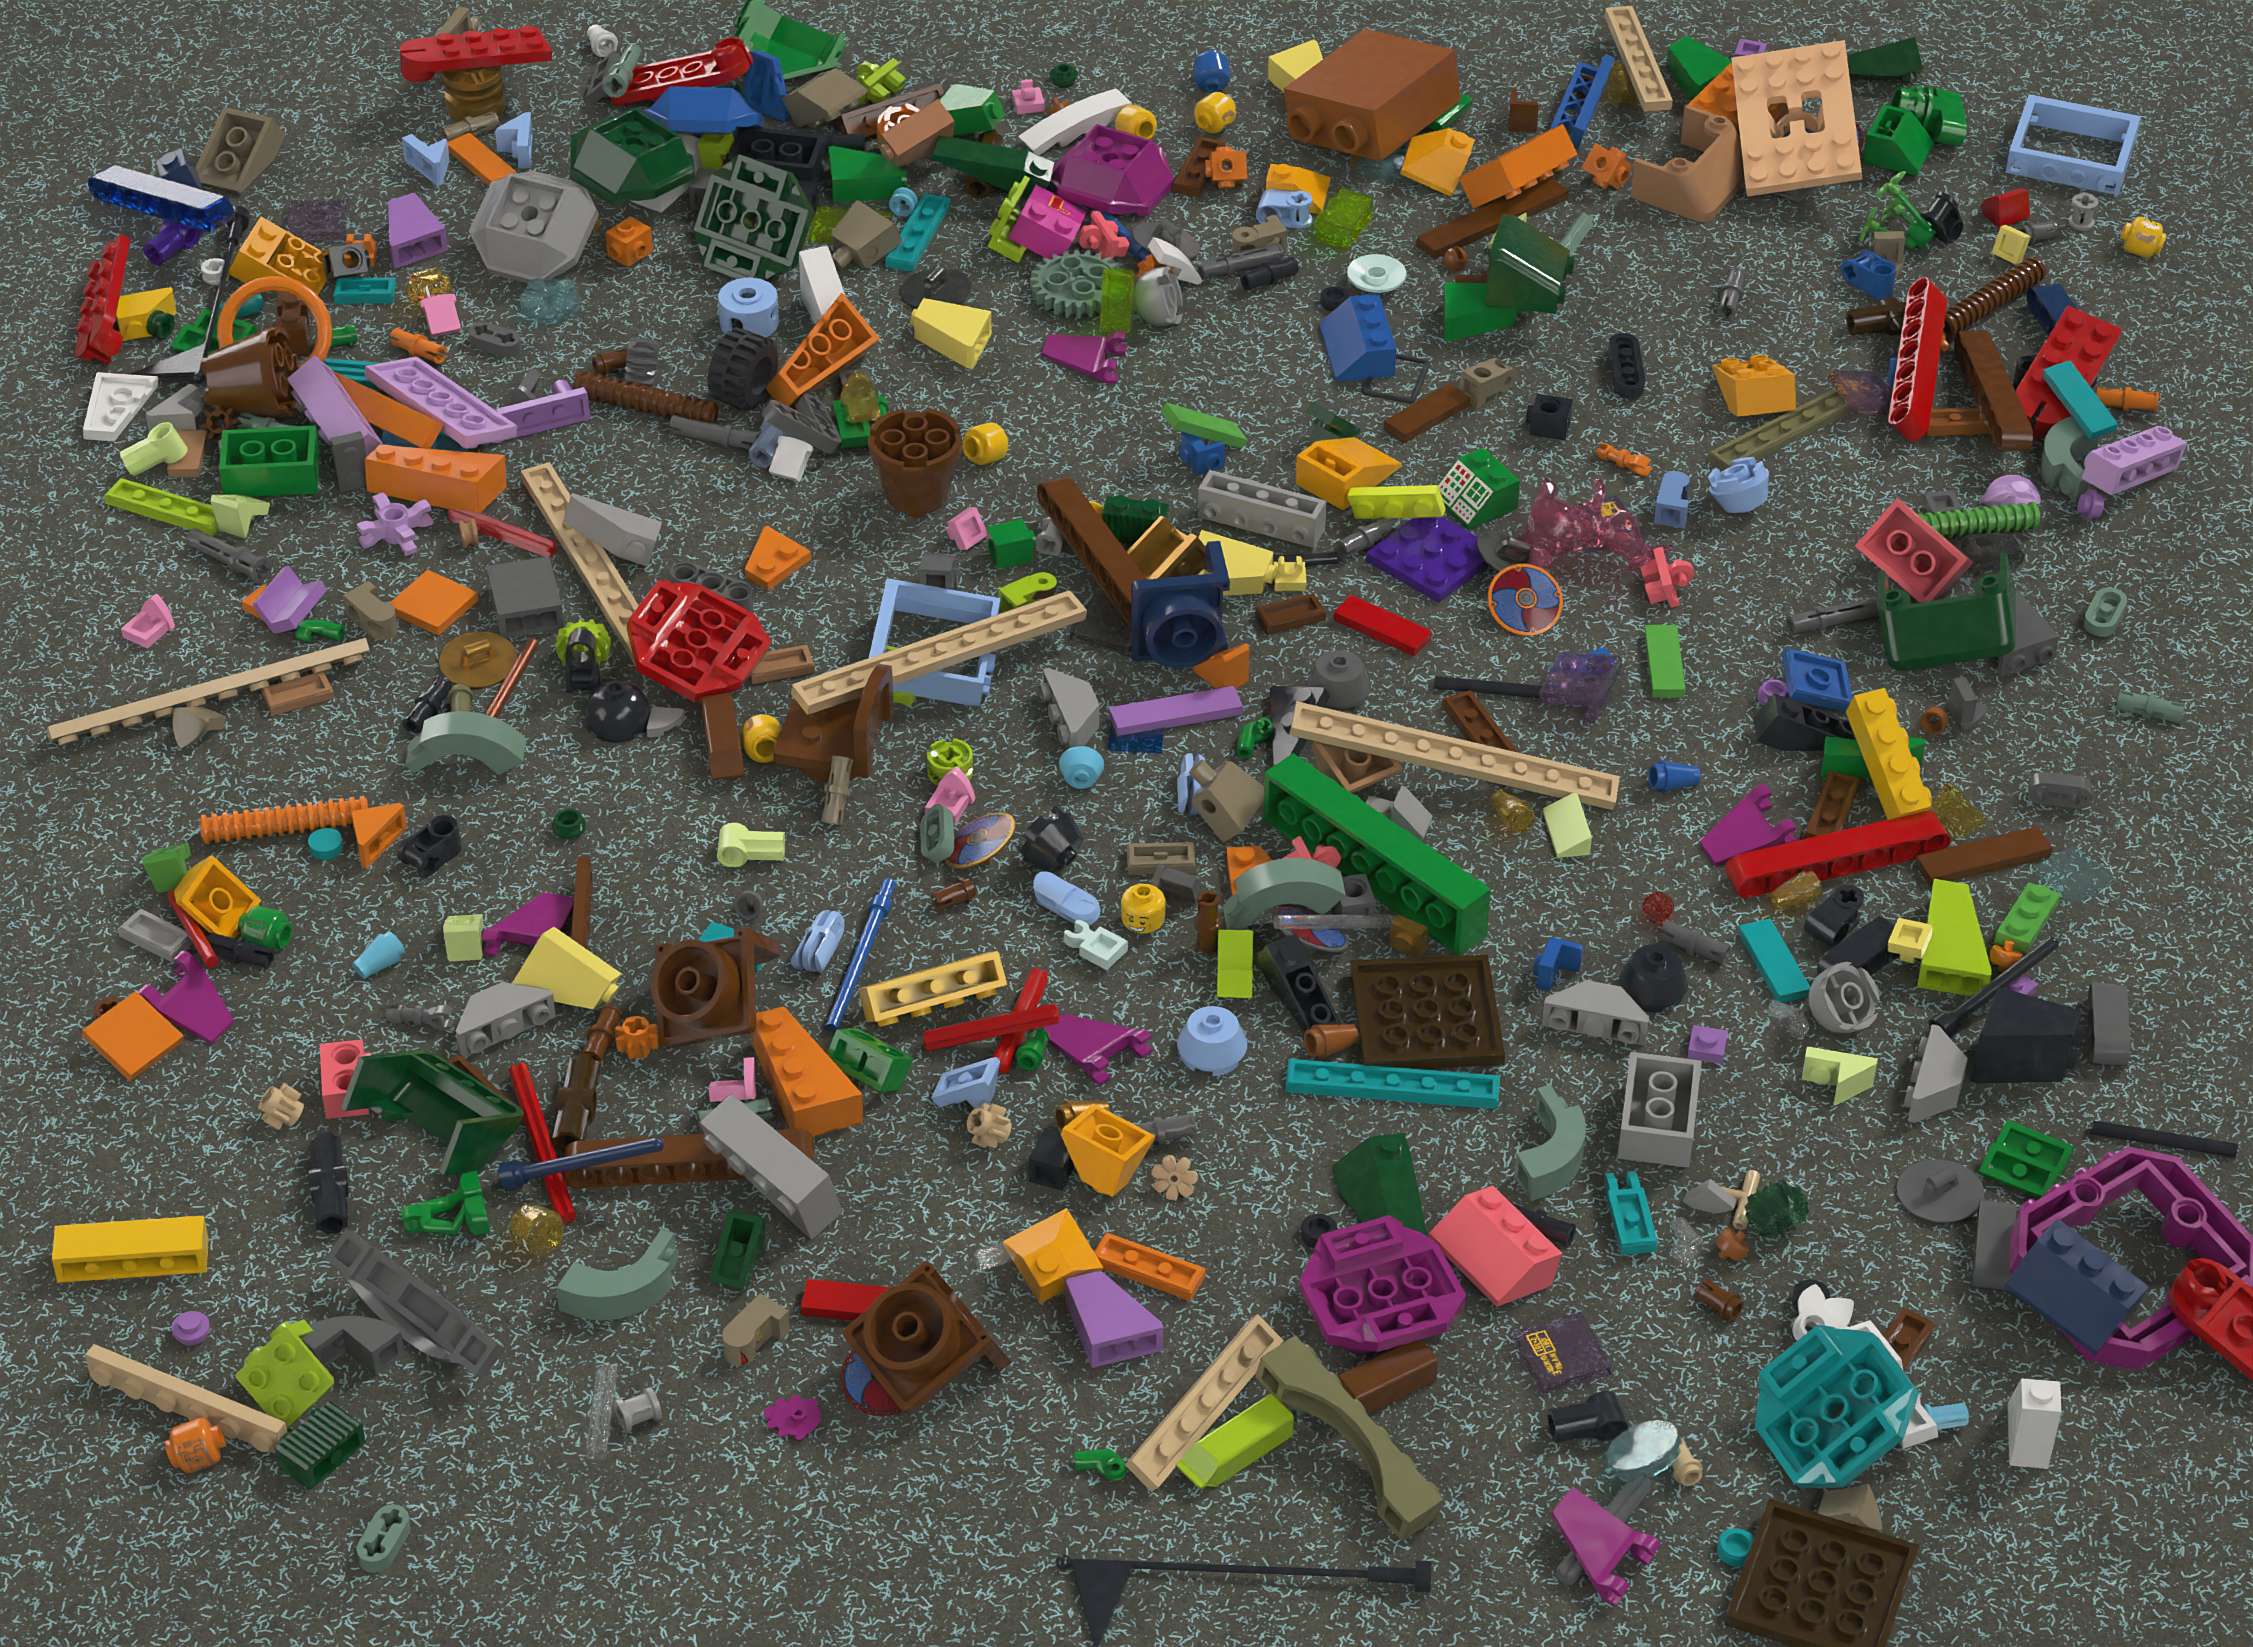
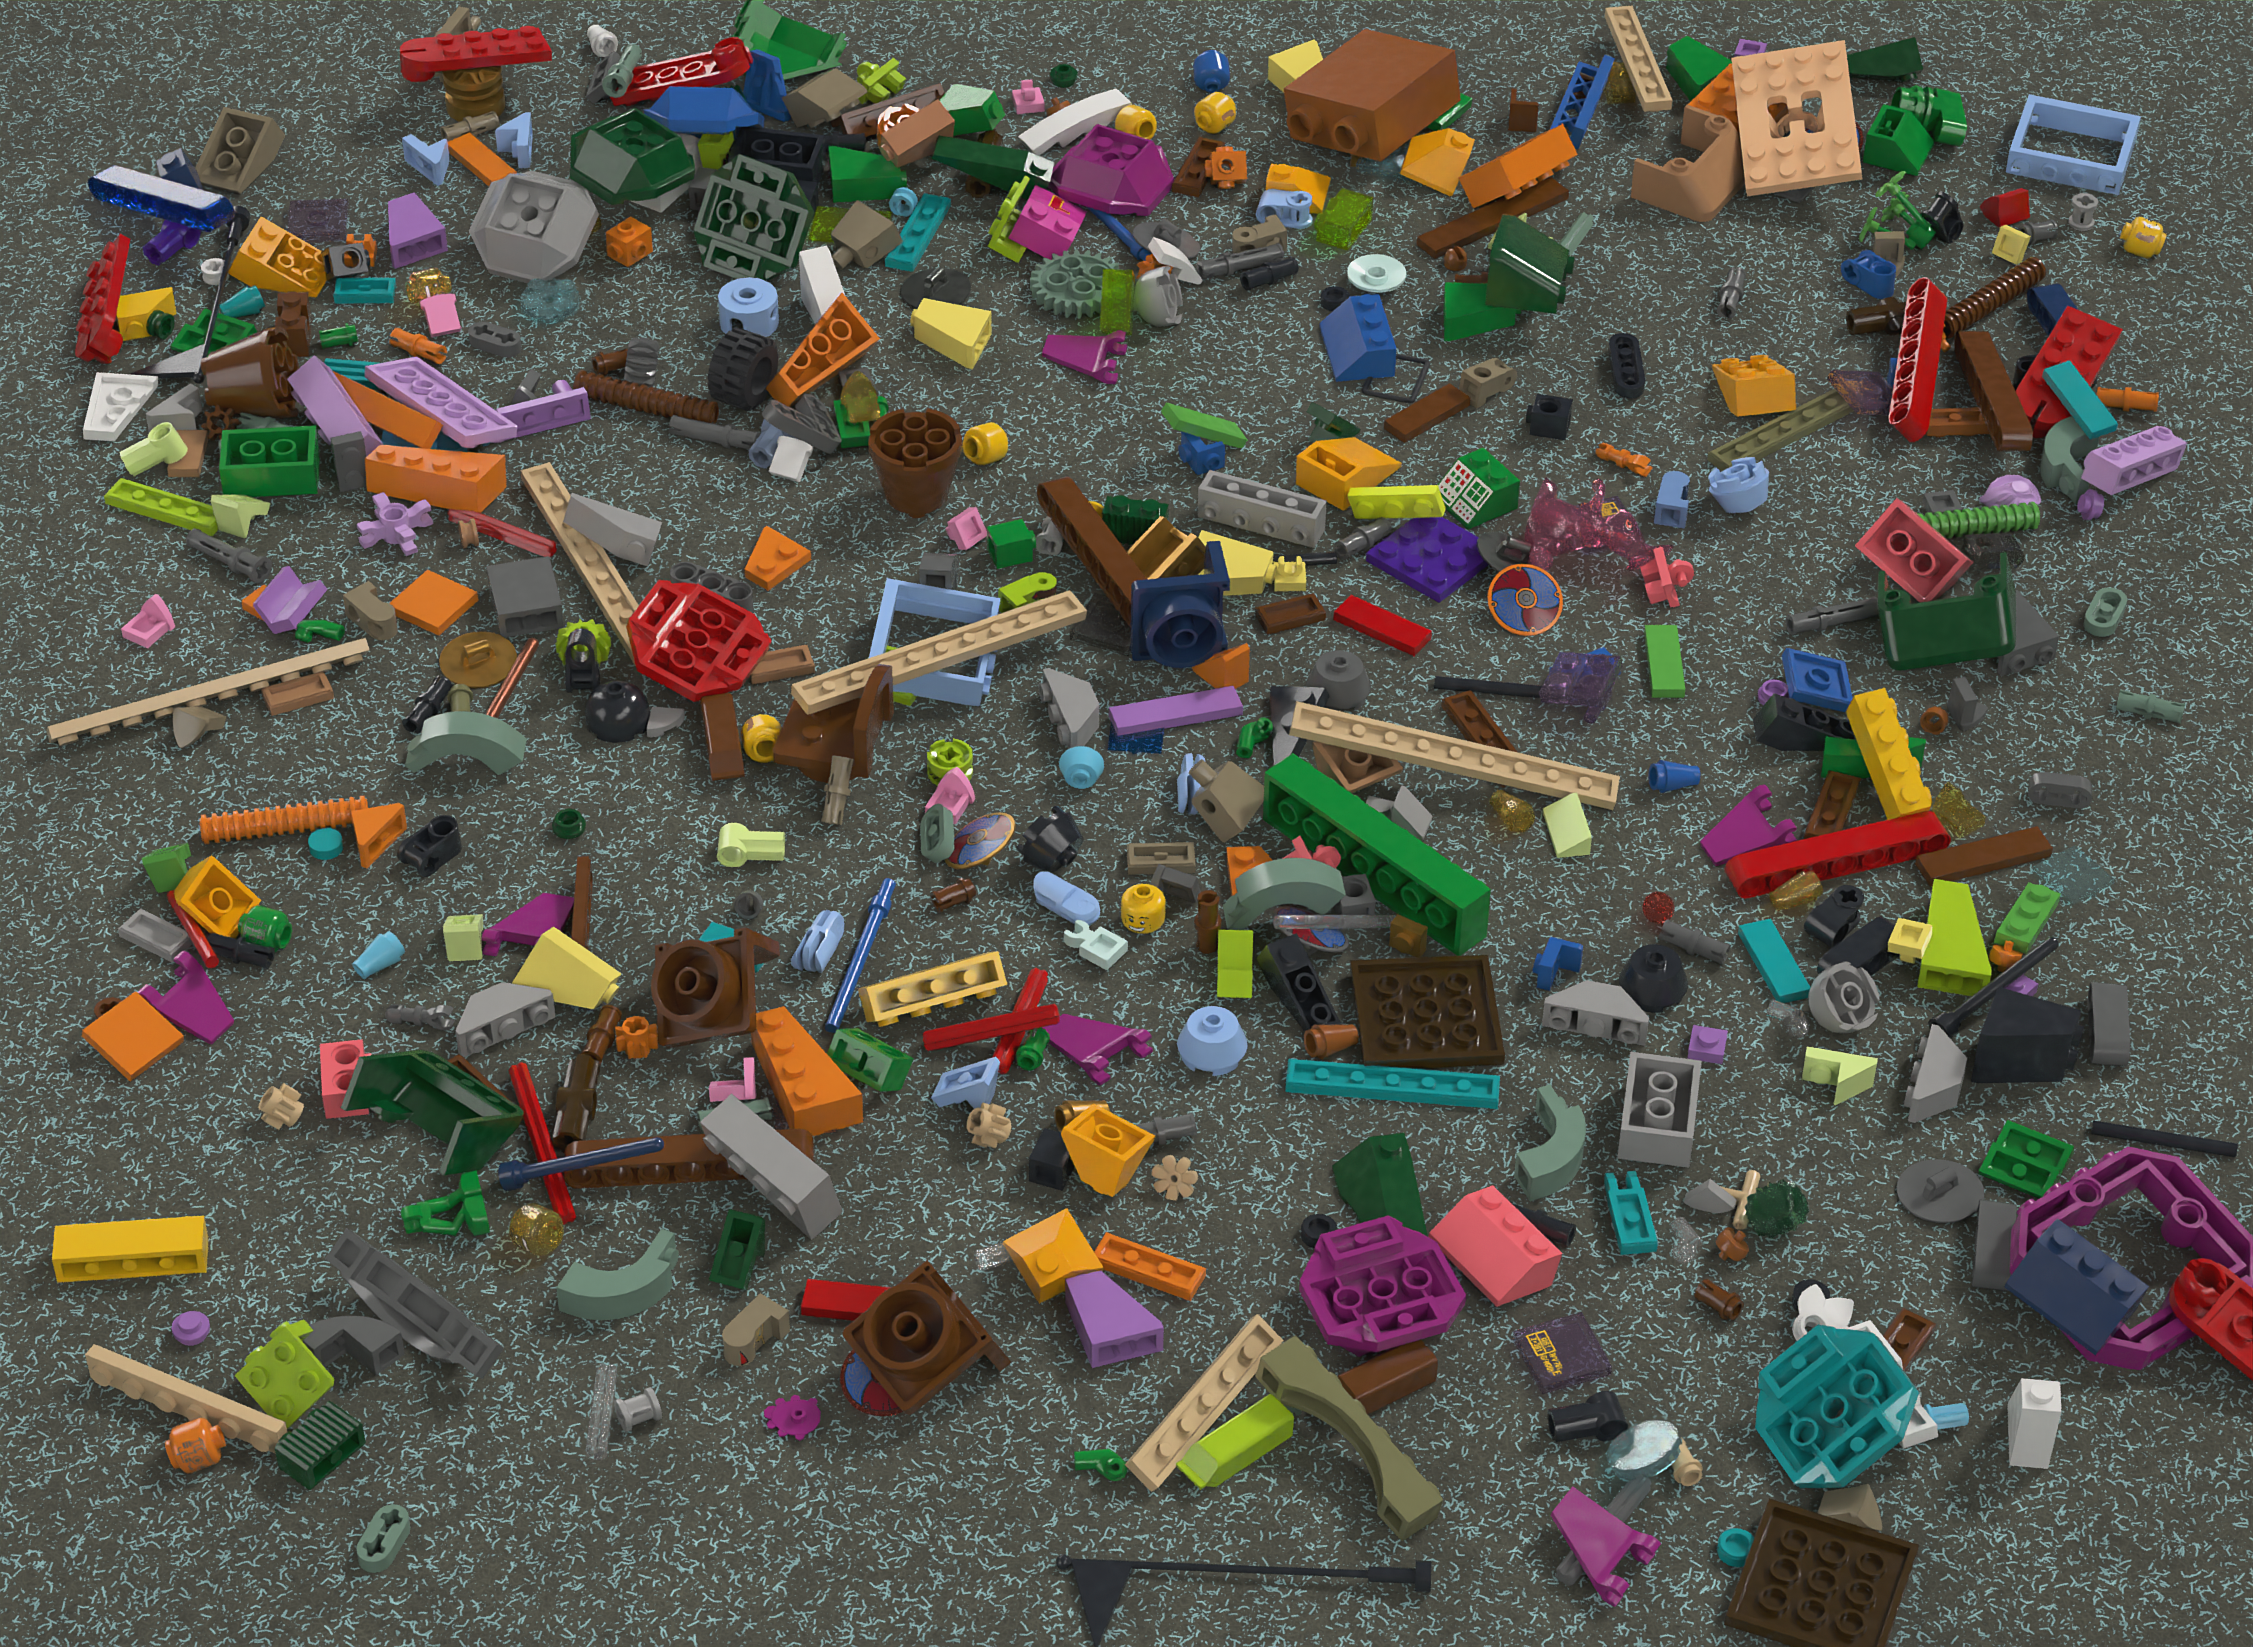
orange wedge [217,276,332,367] -> none
black piece [309,1132,349,1234] -> none
coral hips [1077,211,1129,263] -> none
orange brick [1581,143,1633,190] -> none

